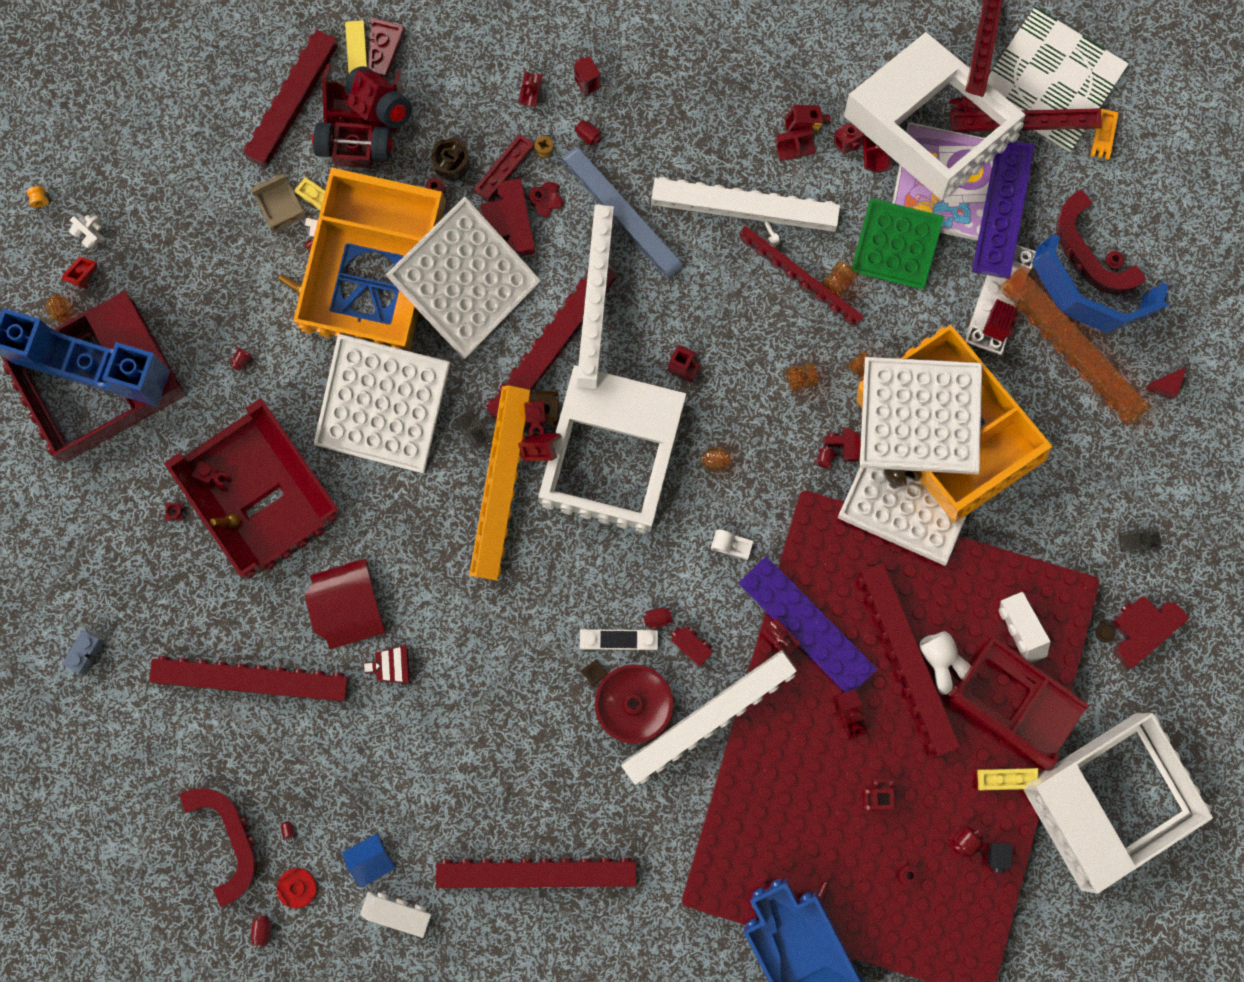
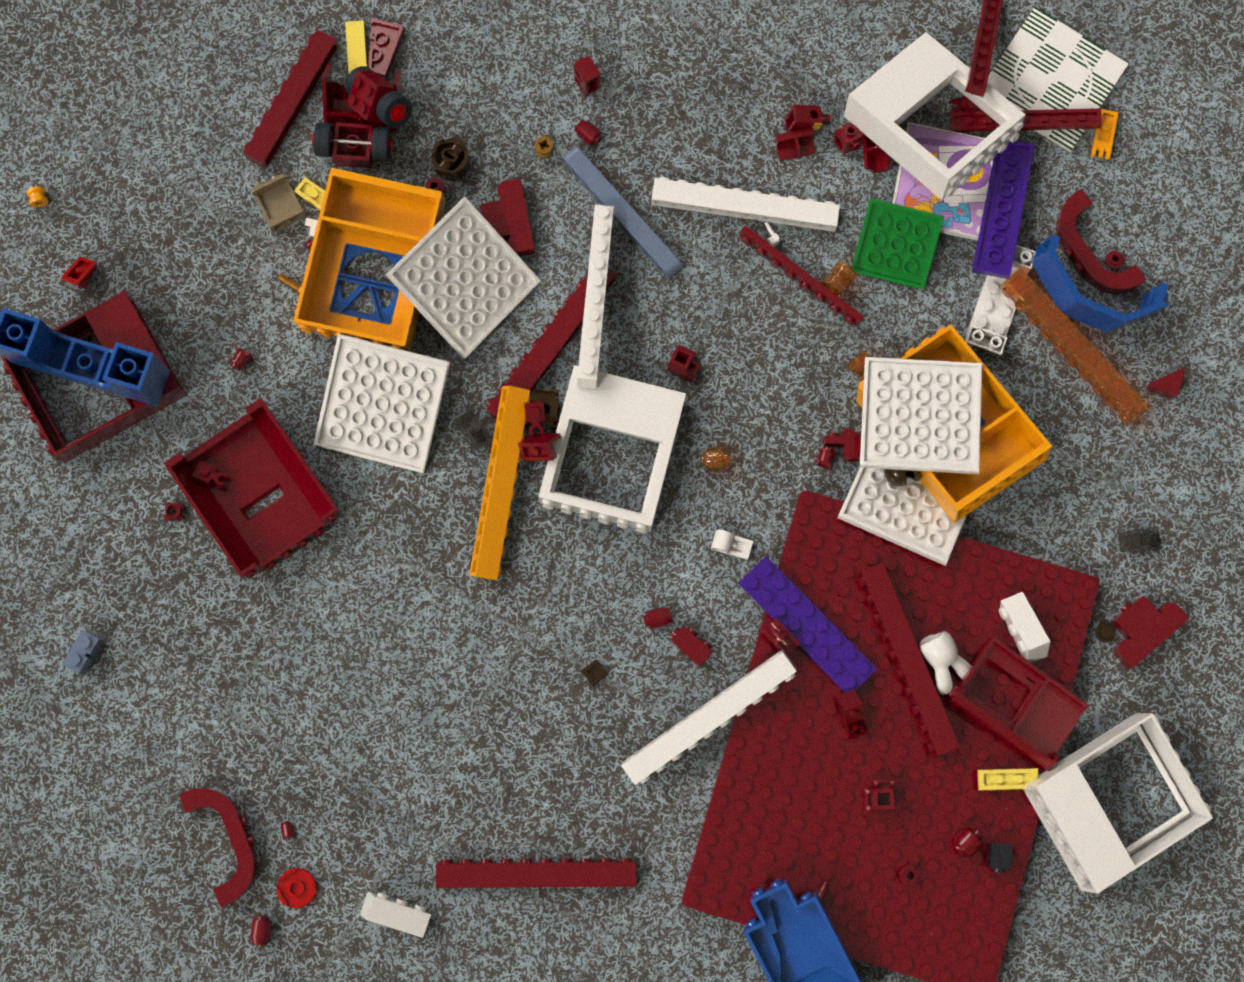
clear orange head [44,294,73,323] -> none
white hips [69,215,106,249] -> none
dark red brick [149,656,349,702] -> none
pearl gold bar [210,513,240,528] -> none
dark red slope [304,558,386,649] -> none
blue slope [342,833,396,888] -> none
torso [364,645,410,684] -> none
dark red plate [474,134,535,202] -> none
dark red hips [518,71,543,107] -> none
dark red plate [528,182,564,218] -> none
plate [580,629,658,650] -> none
dark red dish [594,664,673,744] -> none
clear orange wheel [786,362,818,392] -> none
dark red brick [982,299,1018,342] -> none

